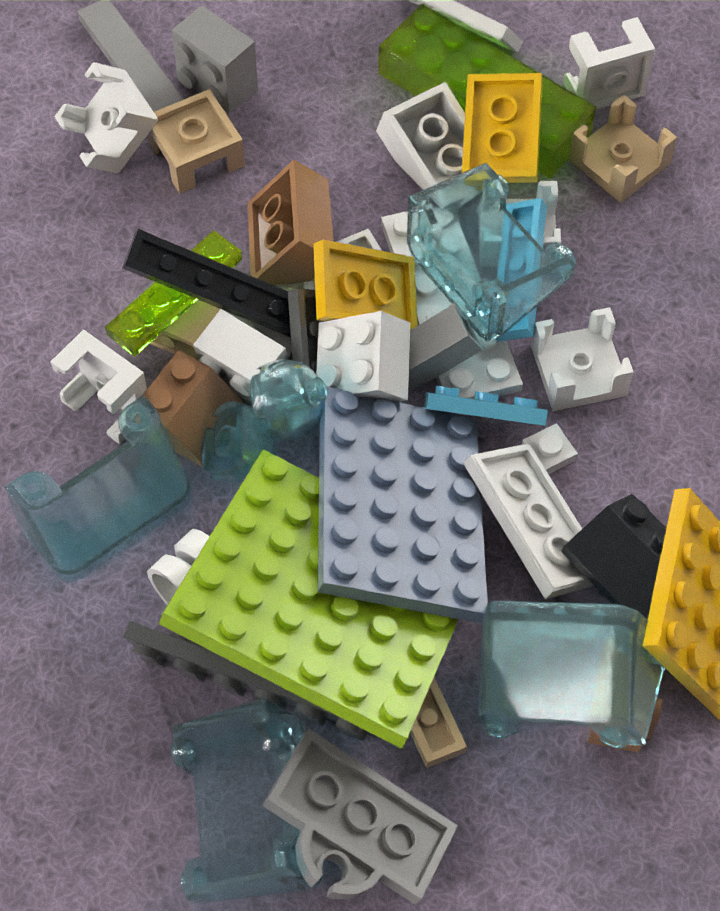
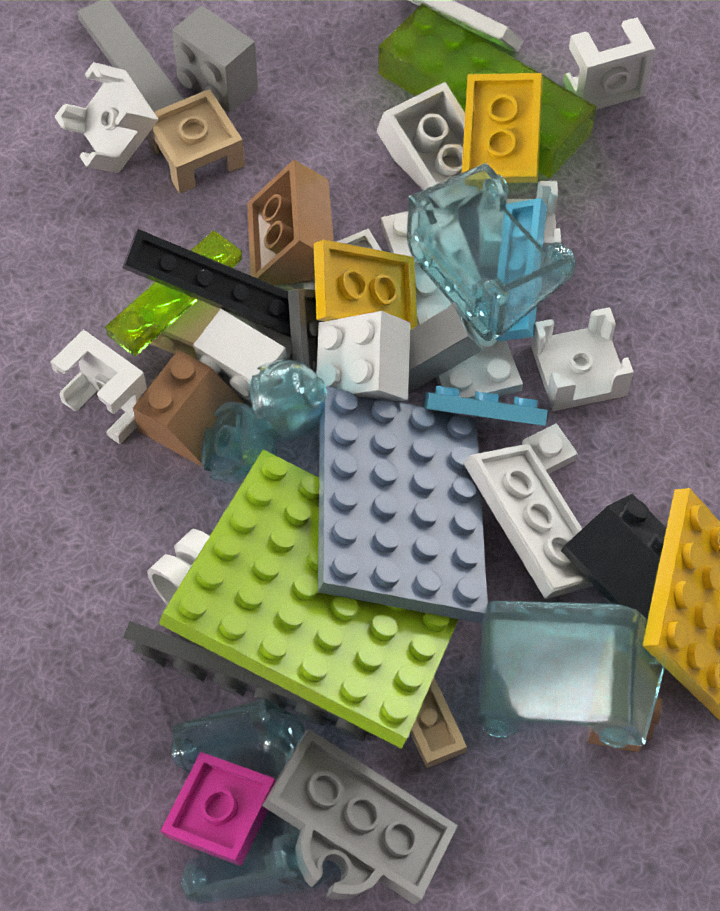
clear light blue windscreen [5,395,192,582] -> none
tan panel [568,95,677,203] -> none
none -> dark pink plate [160,752,277,866]

